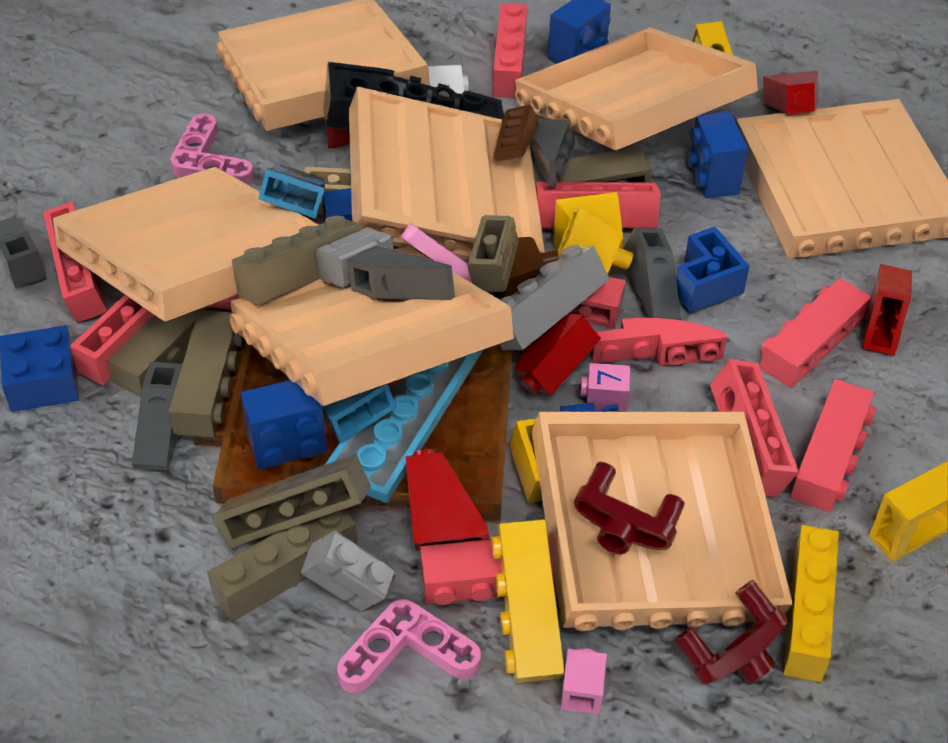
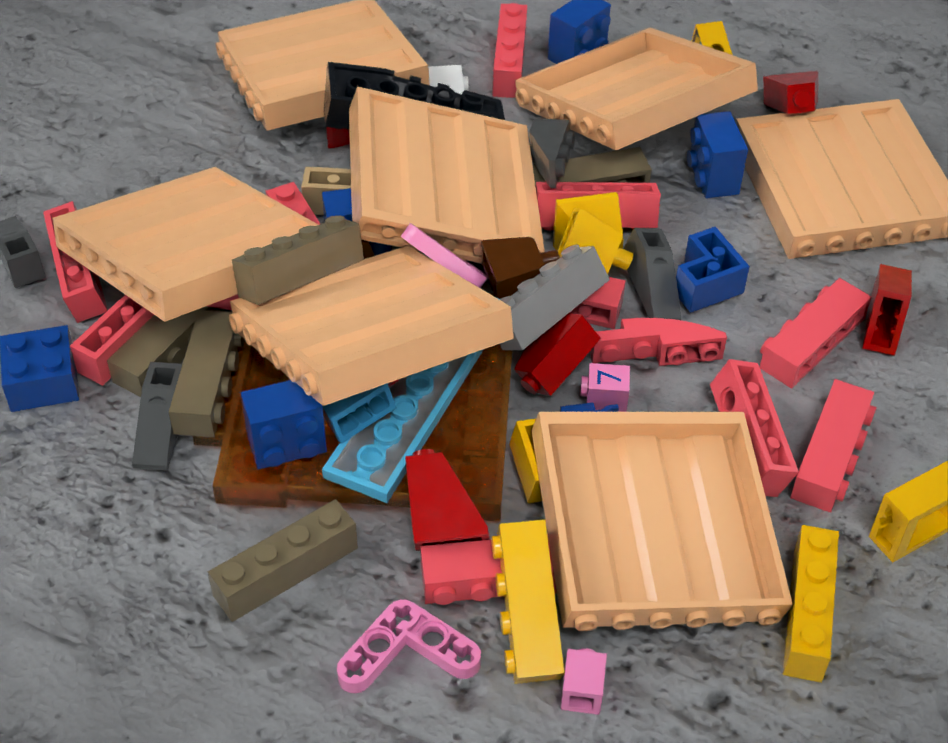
bright pink beam [170,113,254,185] -> none
dark tan brick [214,454,371,548] -> none
dark azure torso [258,165,325,219] -> none
light grey brick [301,530,394,611] -> none
light grey brick [315,227,394,288] -> none
dark grey slope [347,245,455,300] -> none
dark tan brick [468,215,519,292] -> none
reddish brown slope [493,105,539,162] -> none
dark red connector [574,462,685,555] -> none
dark red connector [674,580,788,684] -> none

